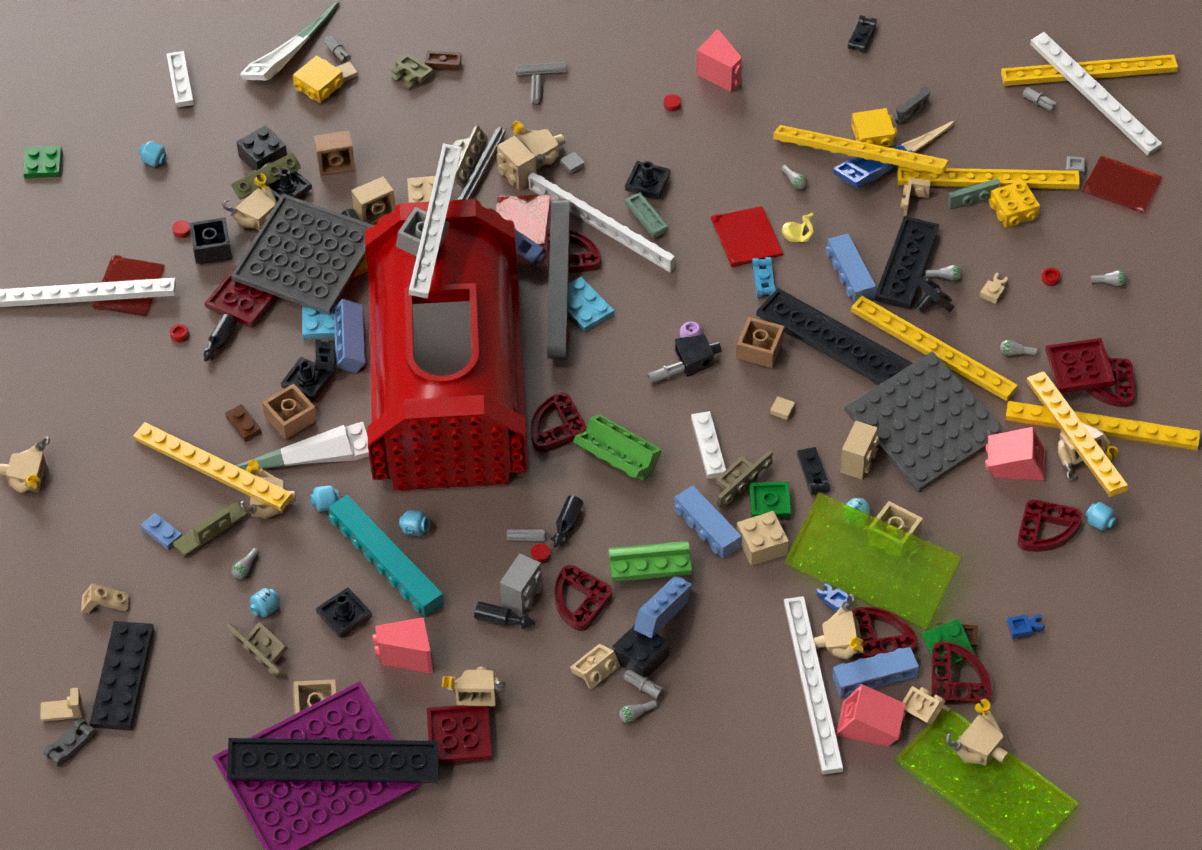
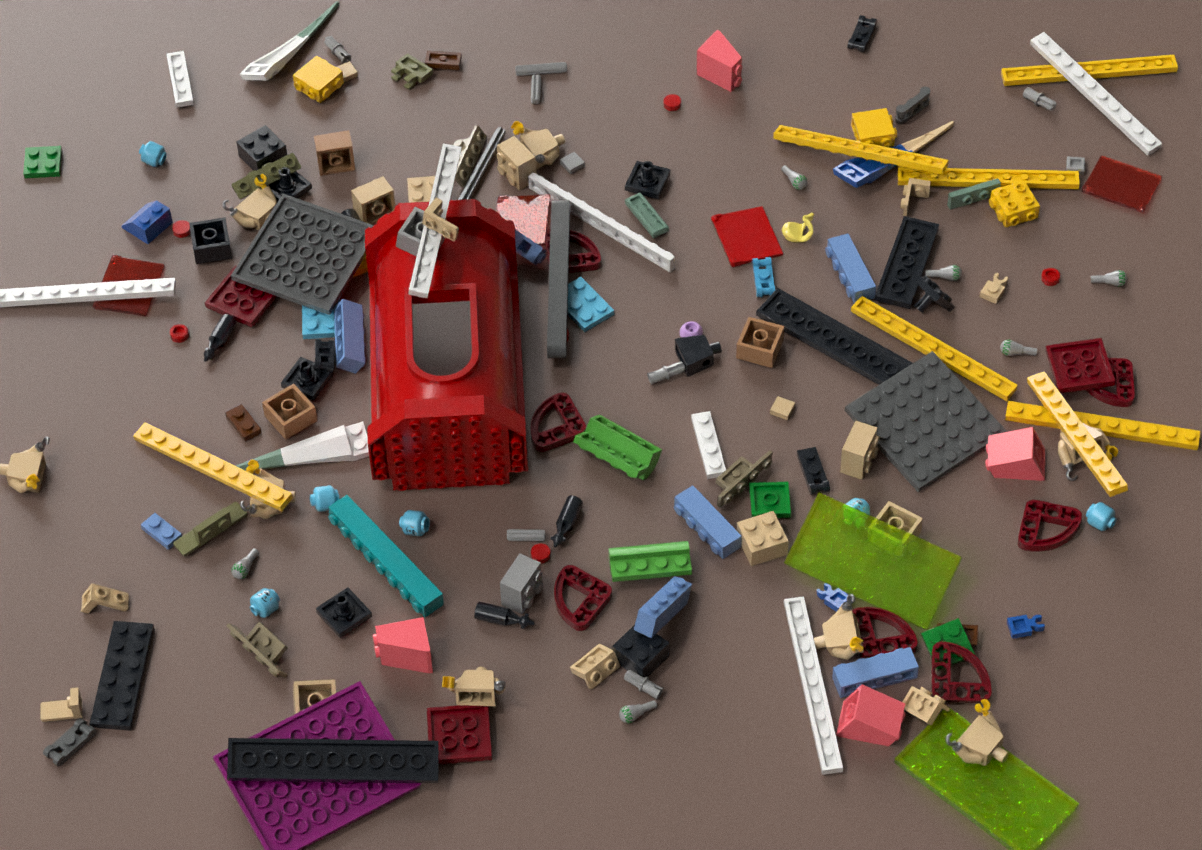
none -> blue slope [121,200,173,244]
none -> tan bracket [422,197,459,241]

